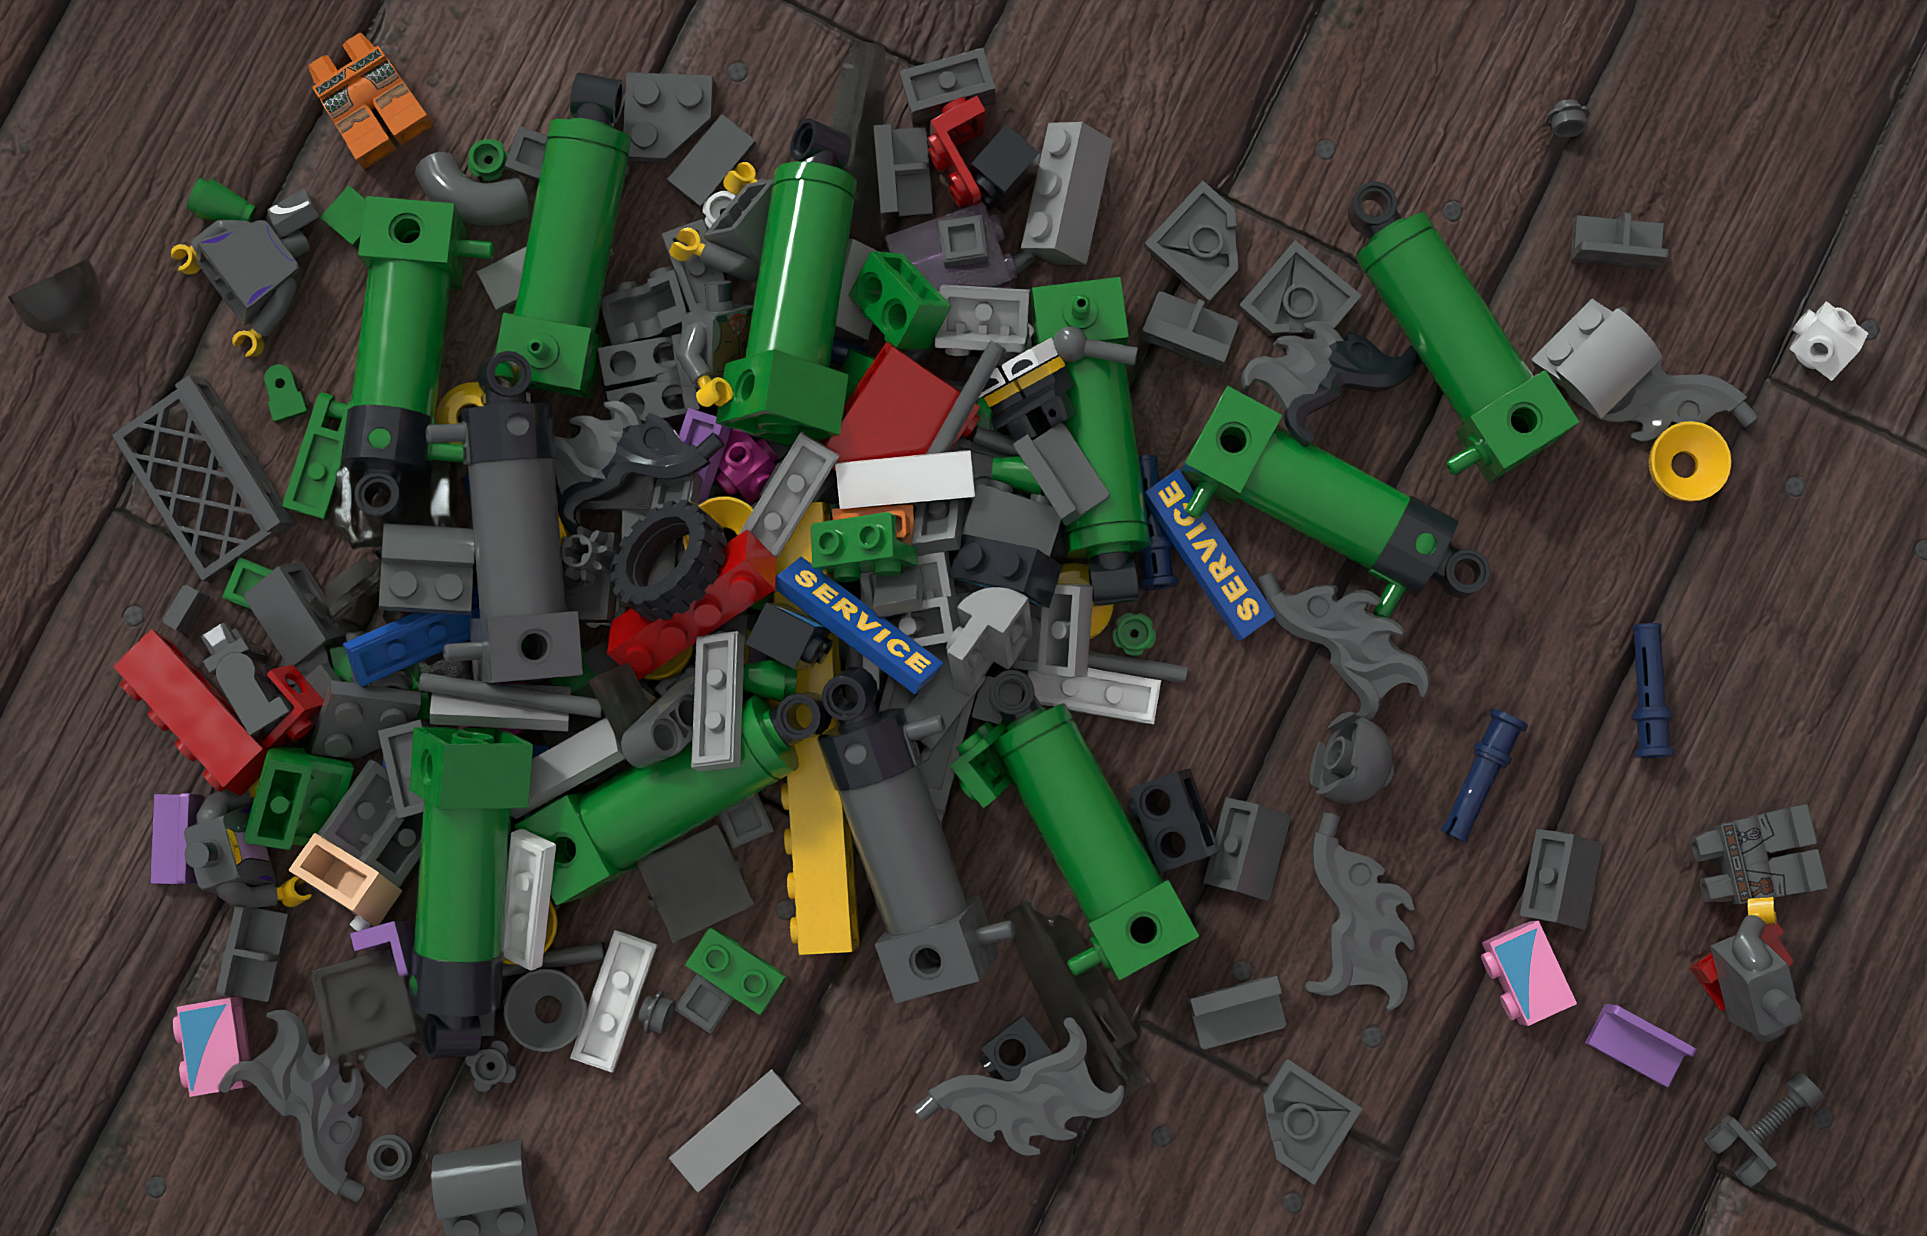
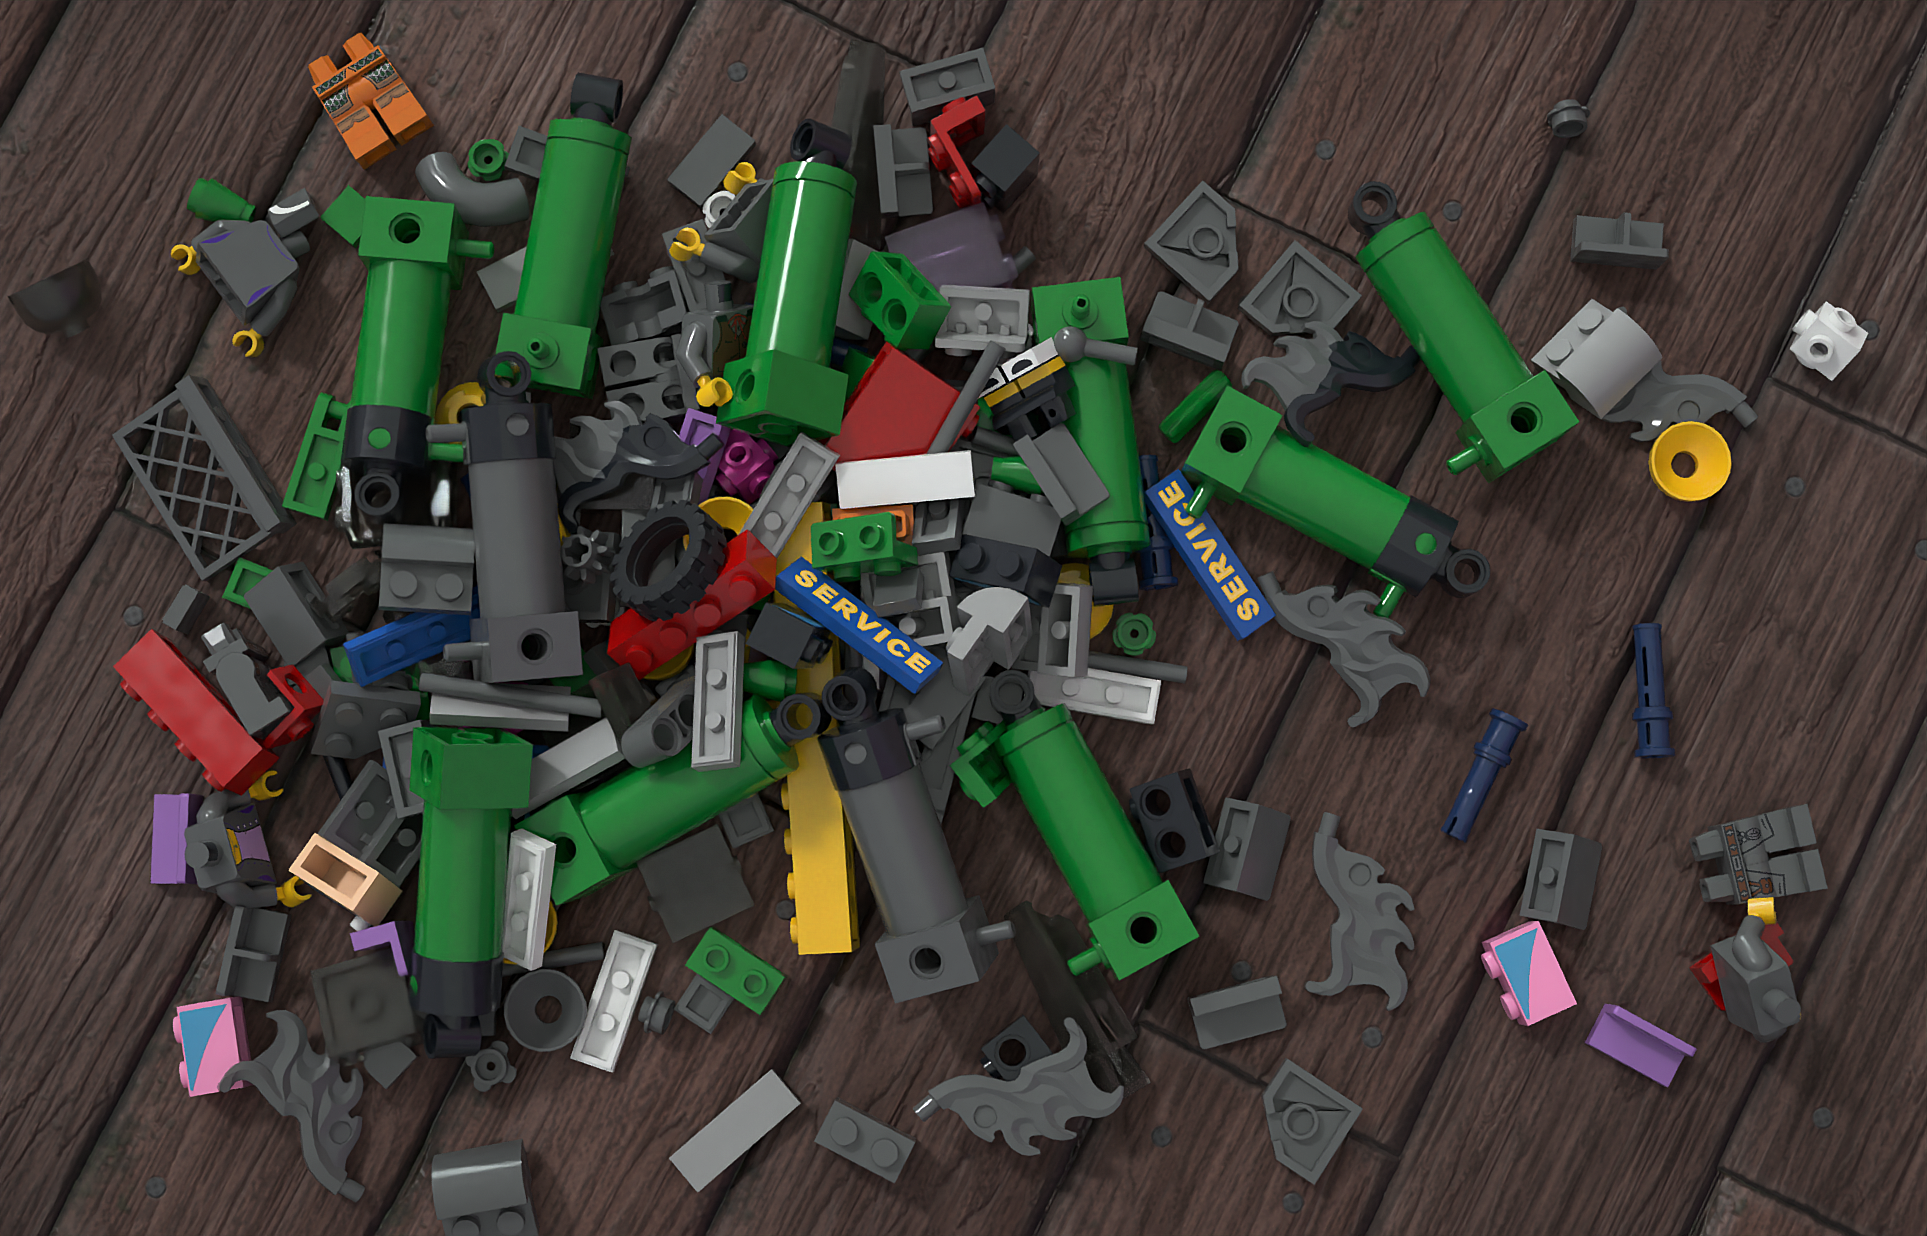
green brick [244,747,354,850] -> none
green piece [264,364,309,423] -> none
dark grey plate [367,1134,413,1180] -> none
dark grey plate [623,72,714,163] -> none
dark grey tile [938,215,989,268] -> none
light grey brick [1021,122,1113,265] -> none
dark grey cylinder [1310,711,1394,804] -> none
dark grey bar [1703,1071,1825,1187] -> none
none -> dark grey brick [814,1097,916,1184]
none -> green axle [1158,369,1232,443]

